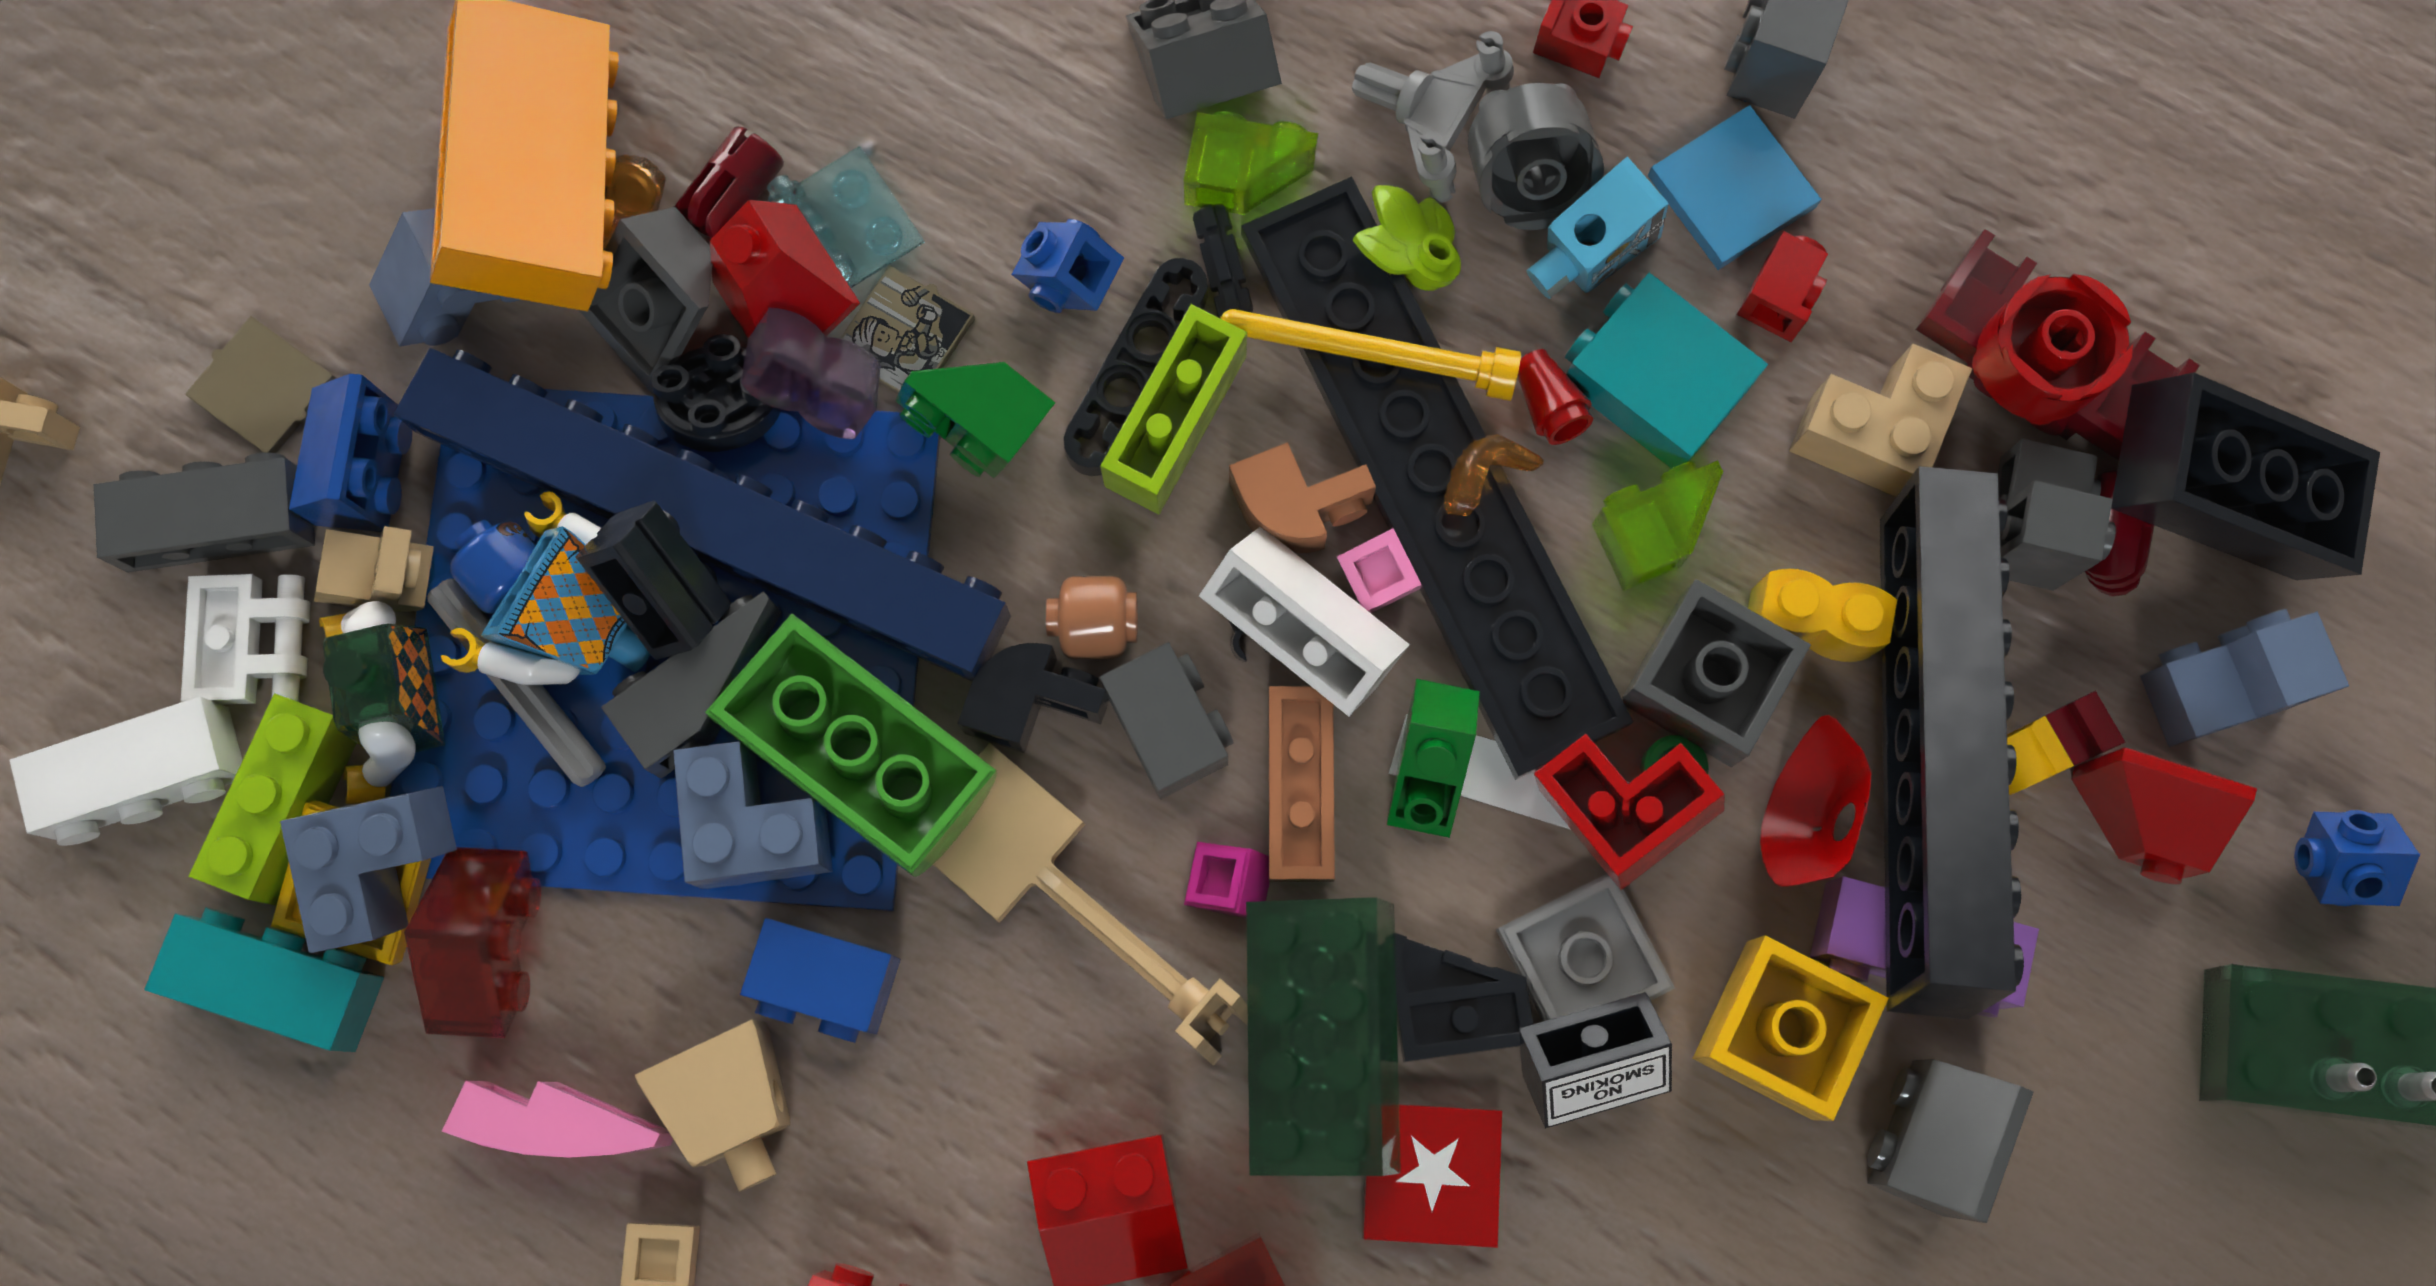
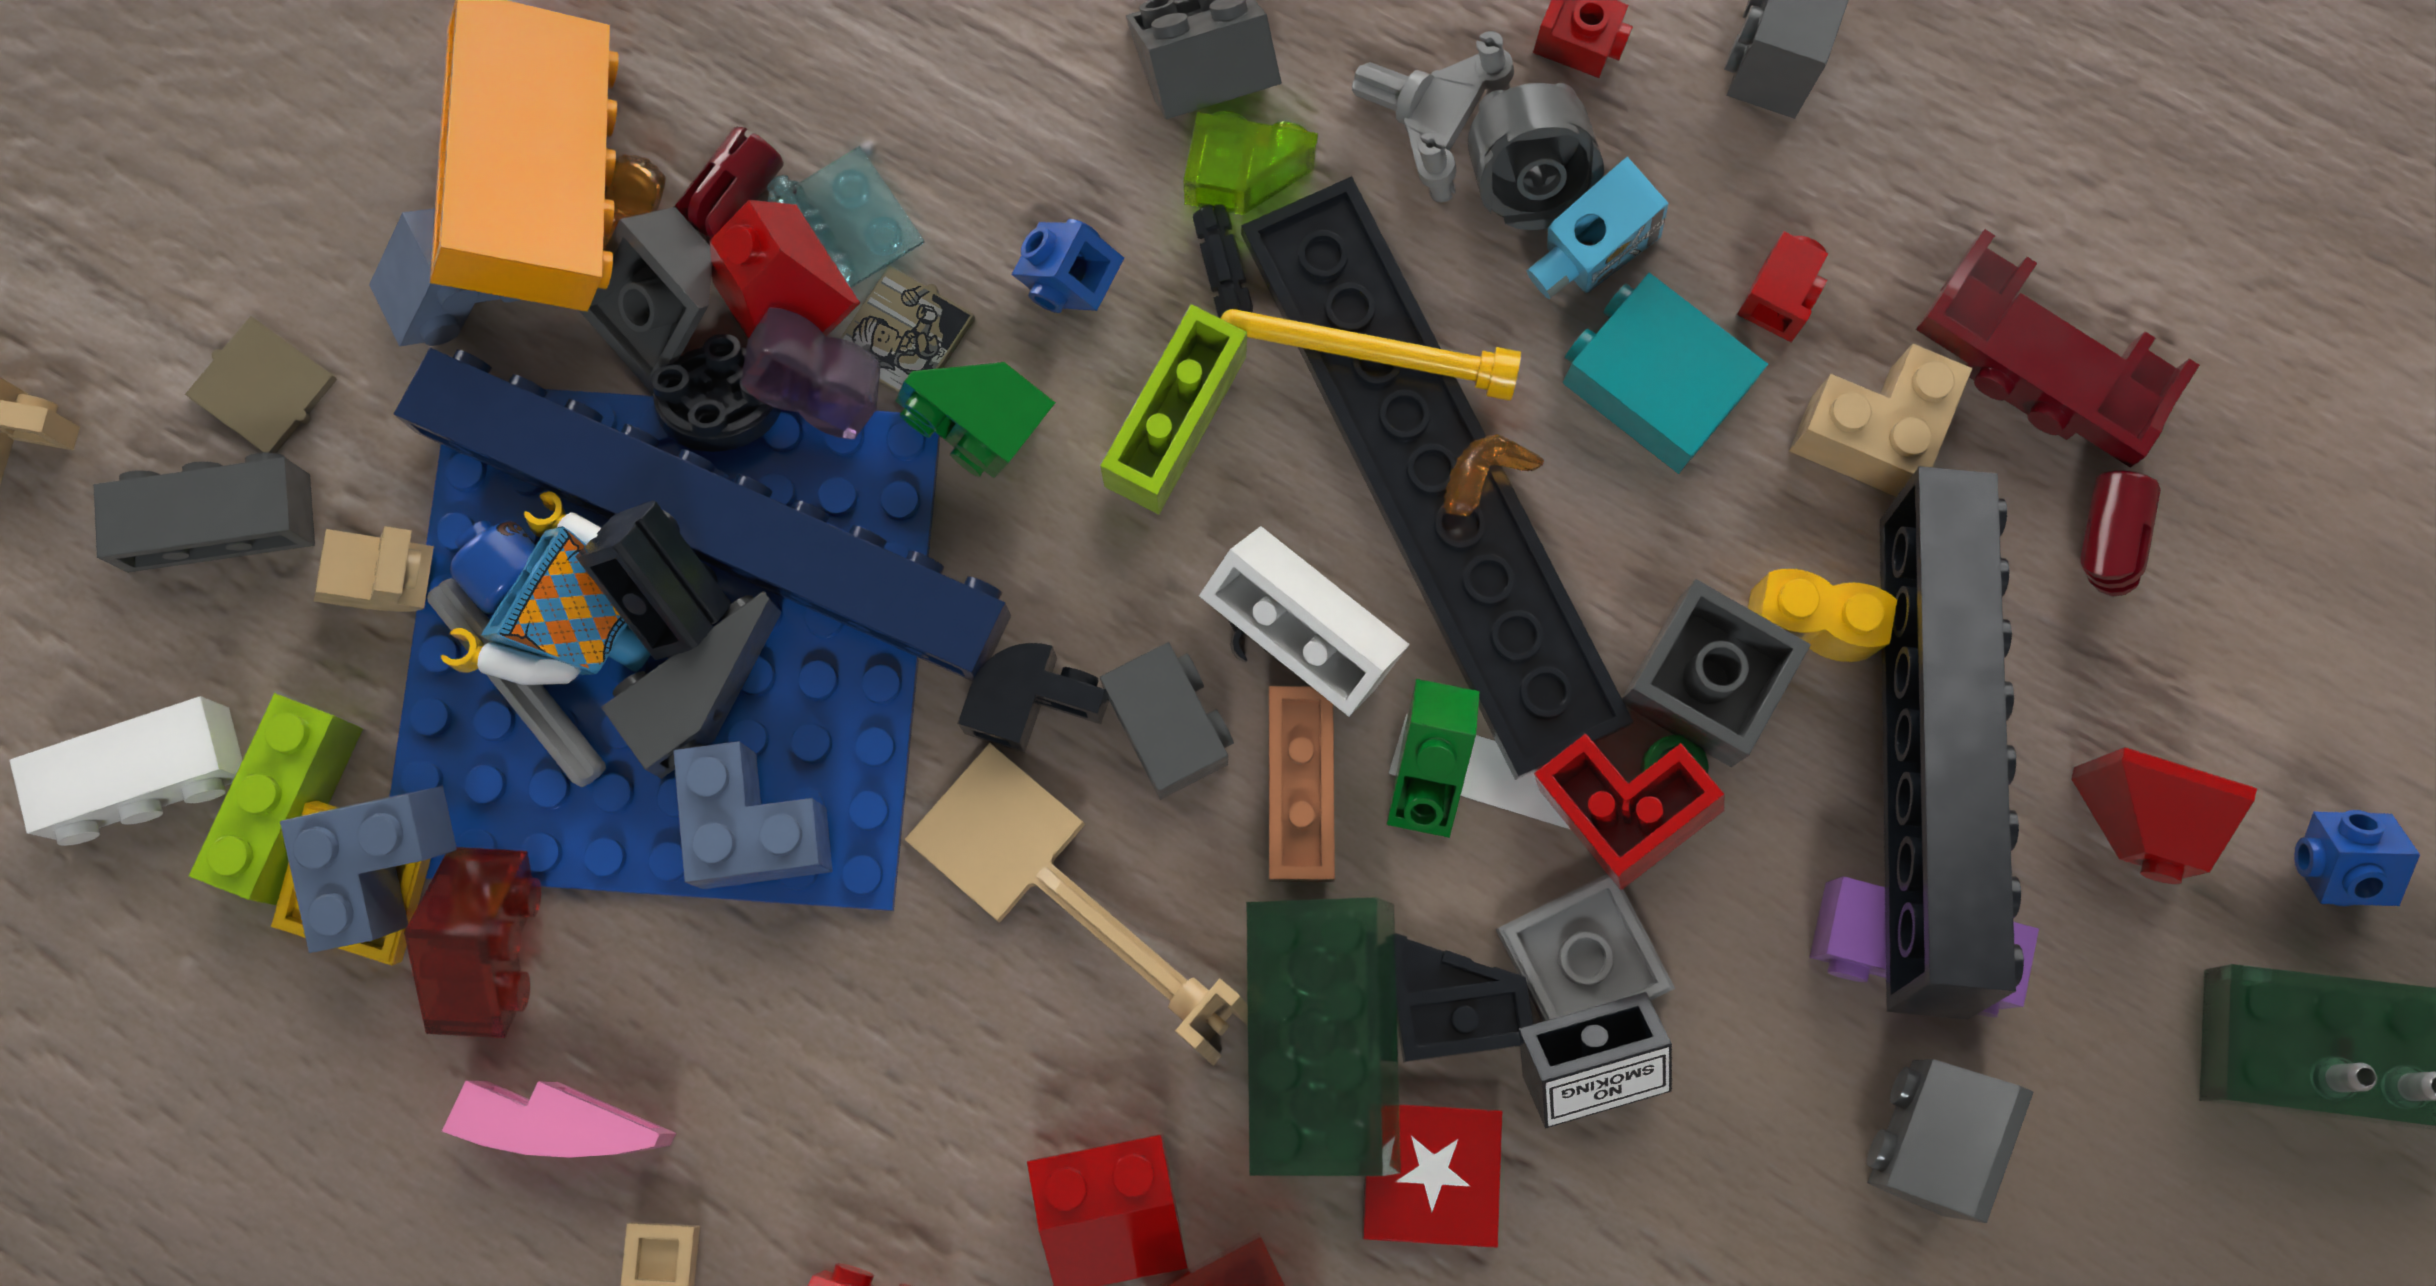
teal brick [144,907,384,1052] -> none
white plate [181,574,311,705] -> none
blue slope [289,374,412,532] -> none
torso [319,601,445,804] -> none
tan torso [635,1019,790,1192] -> none
bright green brick [705,614,997,877] -> none
blue brick [740,918,901,1043] -> none
nougat head [1046,576,1138,659] -> none
black beam [1064,258,1208,476] -> none
dark pink slope [1184,842,1270,920] -> none
nougat brick [1229,442,1376,553] -> none
bright pink plate [1337,528,1422,613] -> none
lime plate [1353,185,1461,291] -> none
red cone [1518,349,1593,445] -> none
clear neon green slope [1592,460,1723,591] -> none
dark azure tile [1647,105,1822,270] -> none
yellow brick [1692,935,1889,1121] -> none
red piece [1760,714,1872,886] -> none
red brick [1972,274,2133,425] -> none
dark grey brick [1998,438,2116,591] -> none
leg [2007,690,2126,795] -> none
black brick [2111,372,2380,580] -> none
sand blue brick [2140,609,2349,747] -> none

